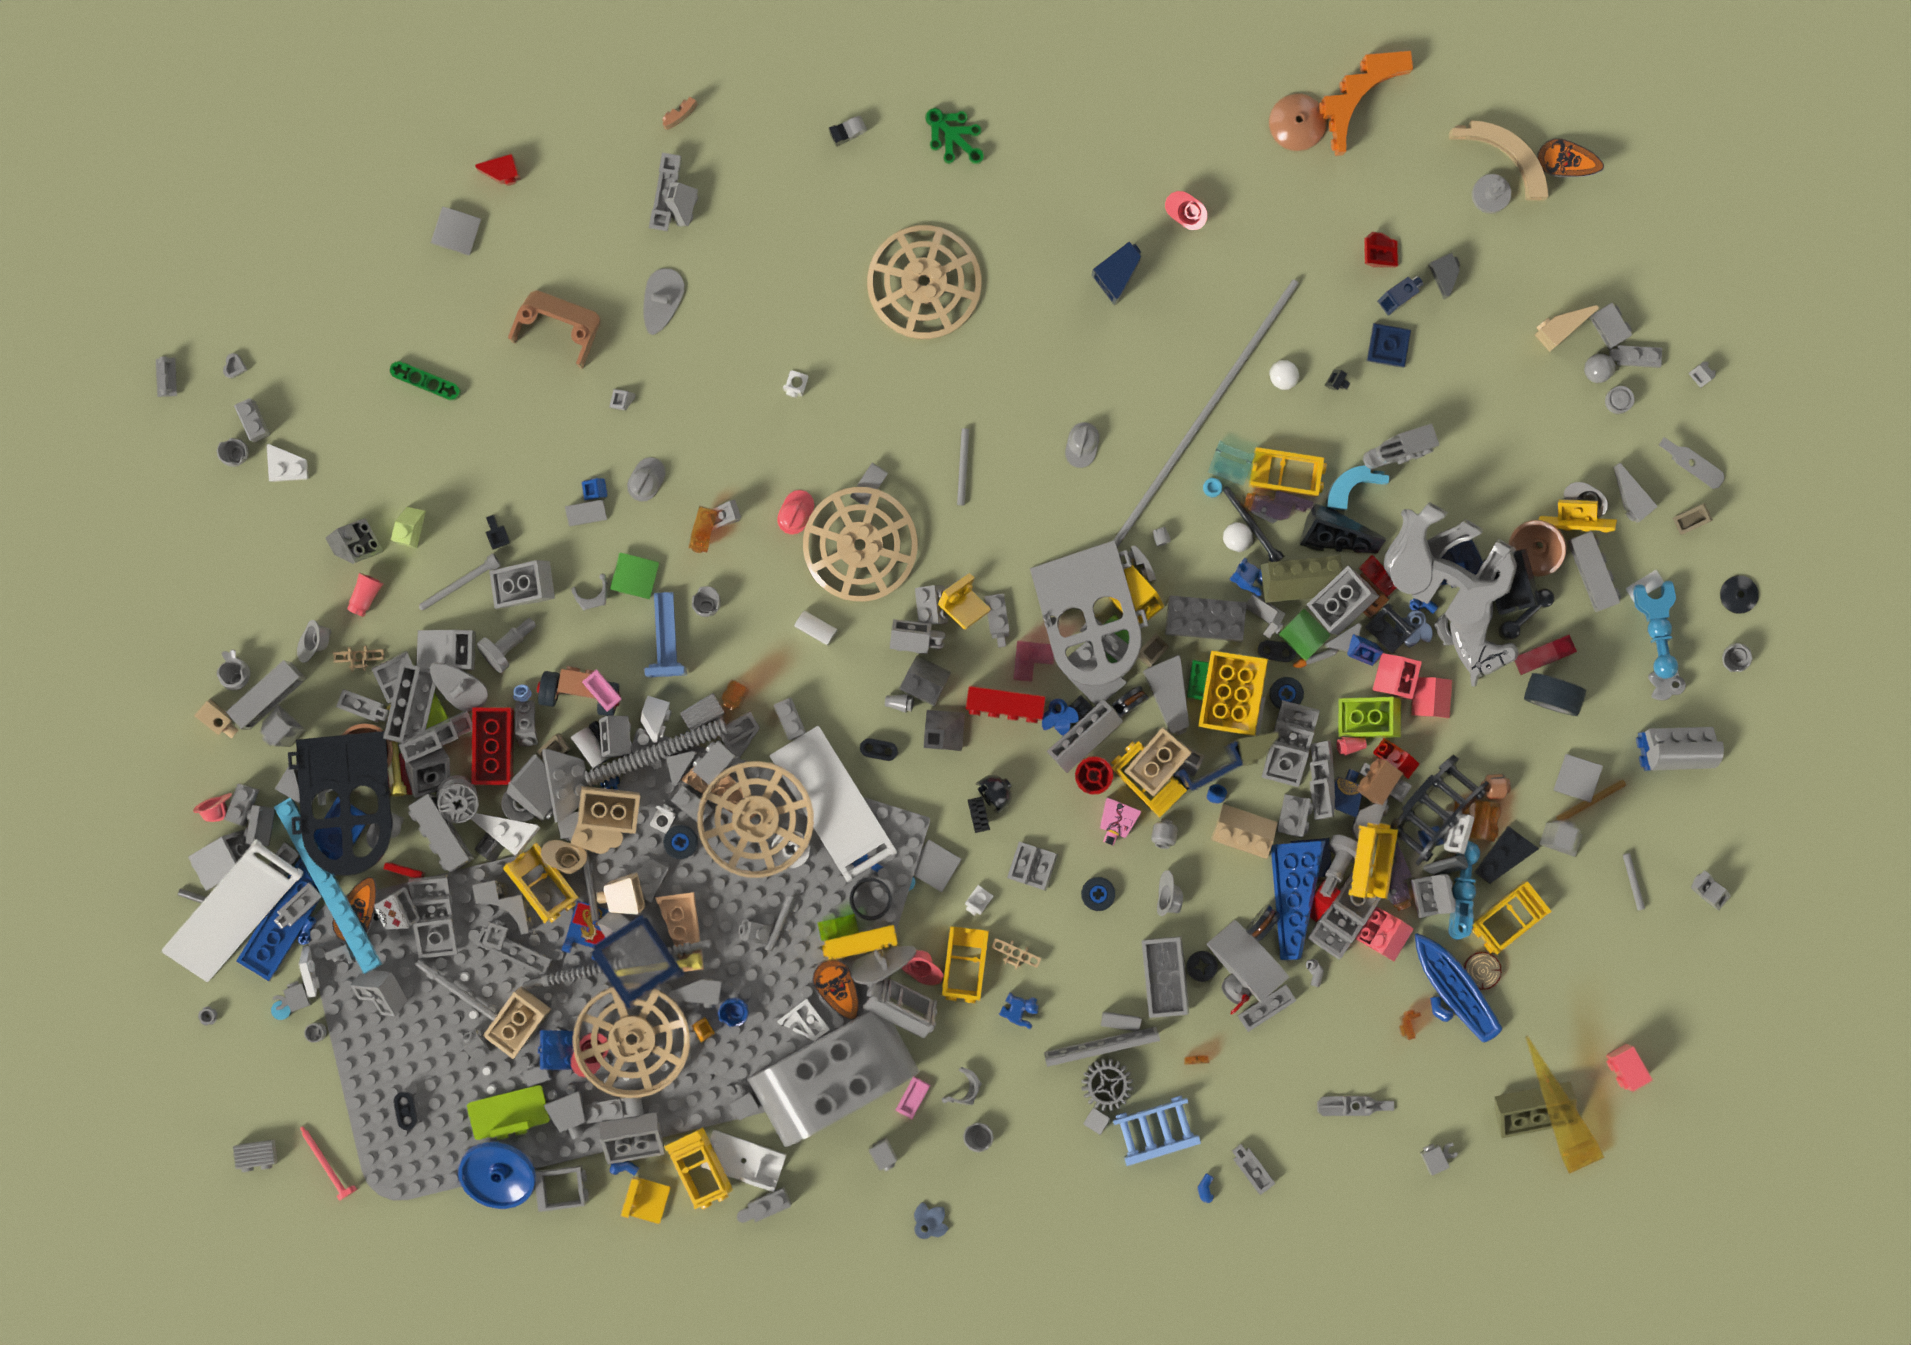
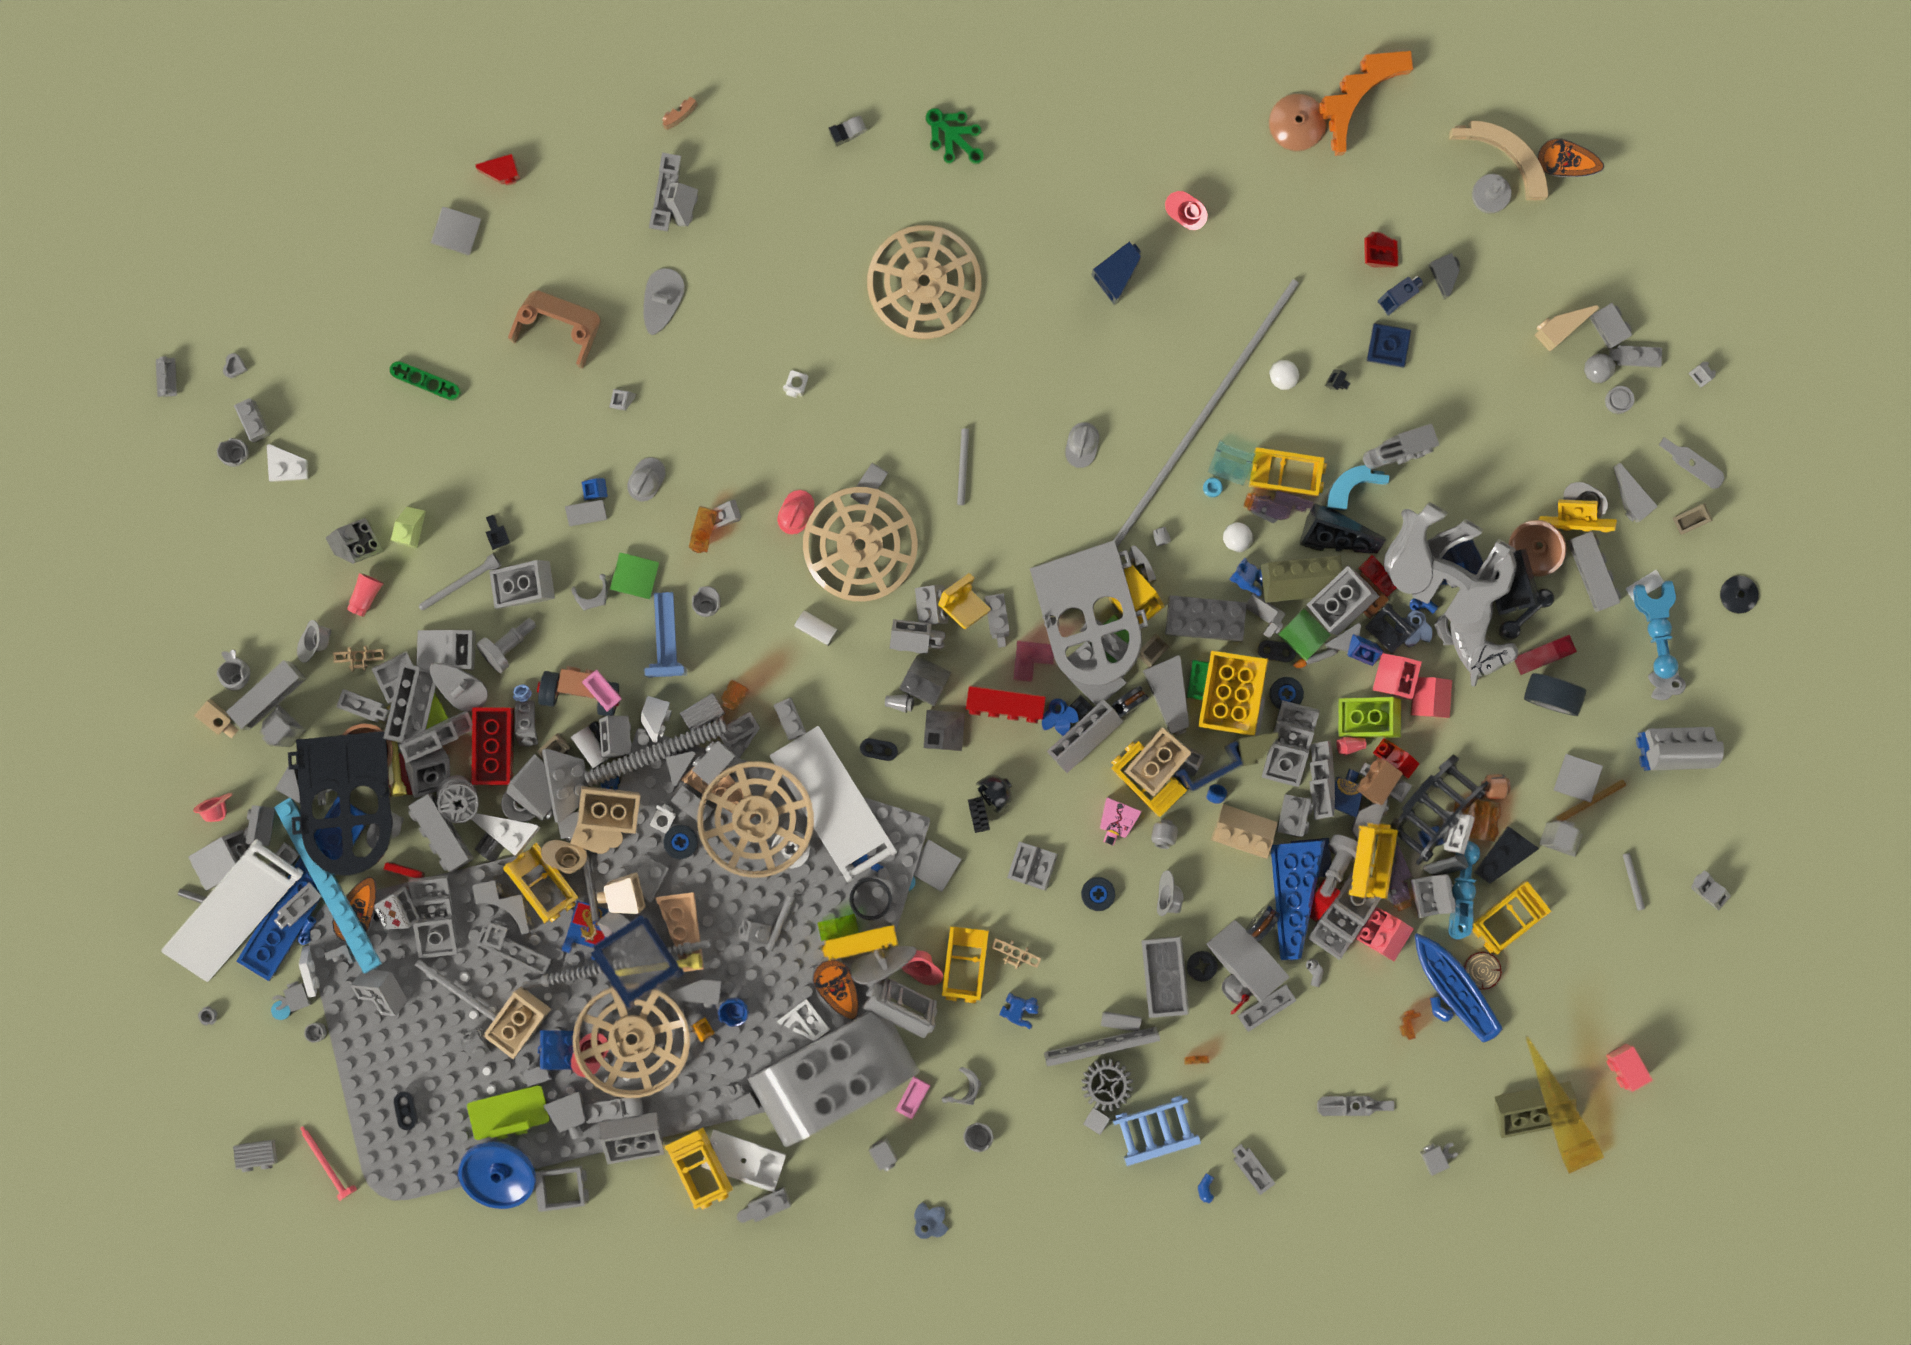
light grey brick [224,784,259,826] -> none
blue arm [610,1161,639,1176] -> none
yellow bracket [621,1176,670,1224] -> none
white bracket [965,885,993,916] -> none
red cylinder [1075,756,1113,795] -> none
black piece [1223,486,1285,562] -> none
light grey hair [1722,643,1753,672] -> none

